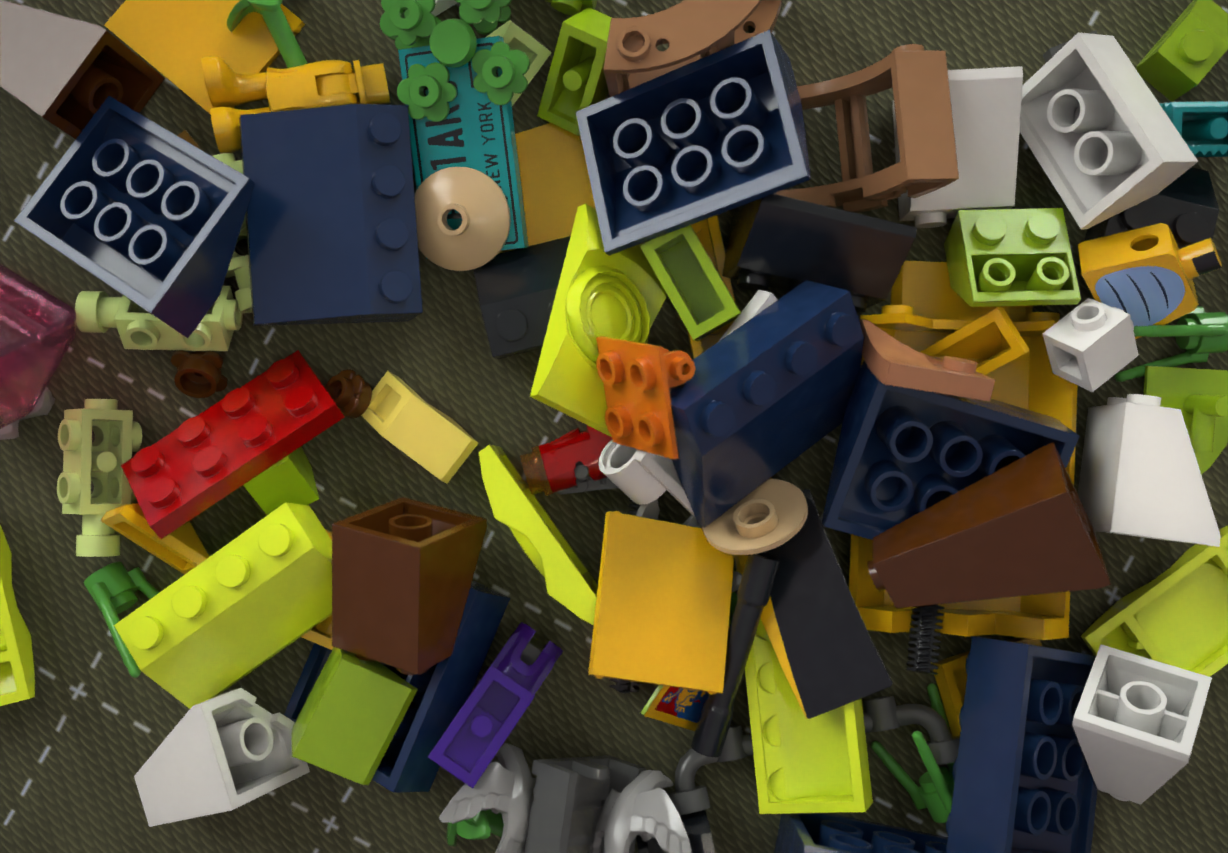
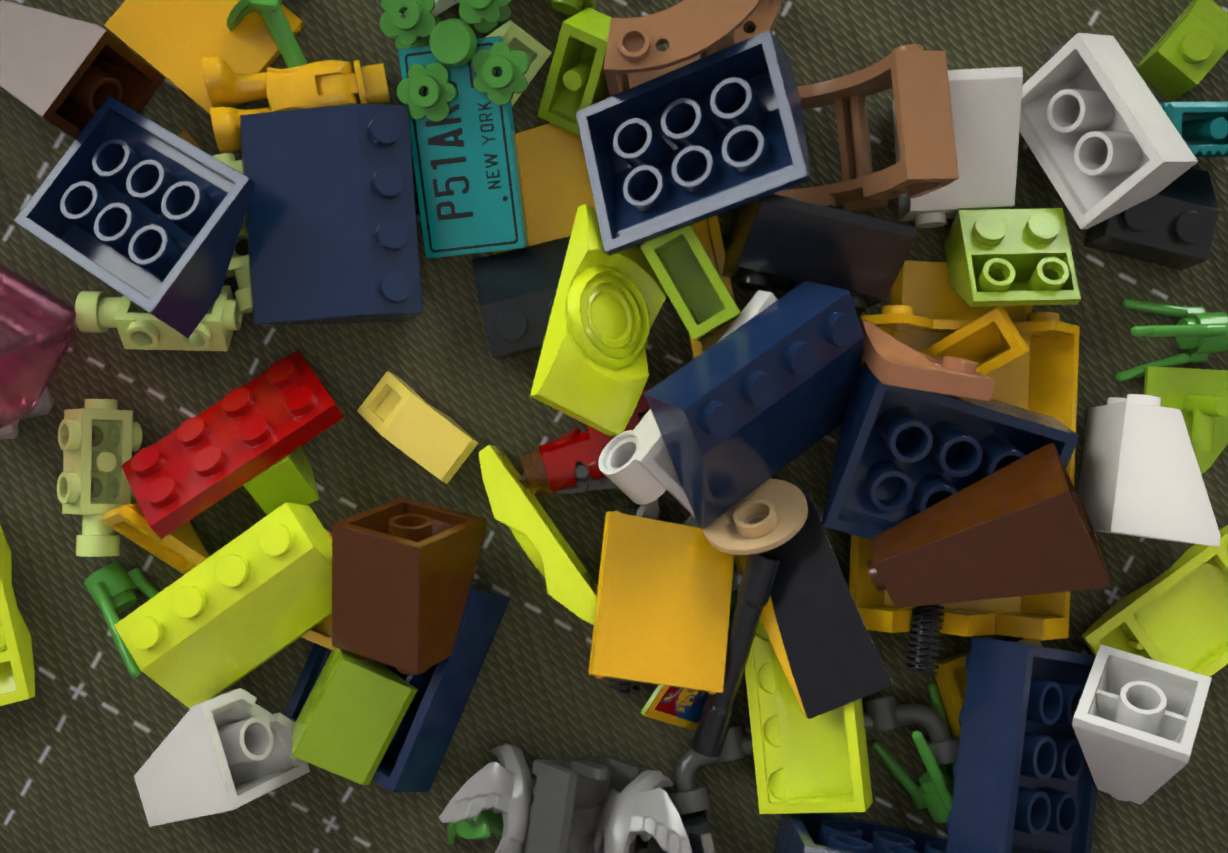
reddish brown plate [171,350,228,398] -> none
reddish brown plate [325,369,372,419] -> none
tan dish [414,167,511,271] -> none
dark purple plate [428,622,563,788] -> none
orange hinge [596,336,695,460] -> none
white brick [1043,298,1139,392] -> none
torso [1078,223,1222,340] -> none

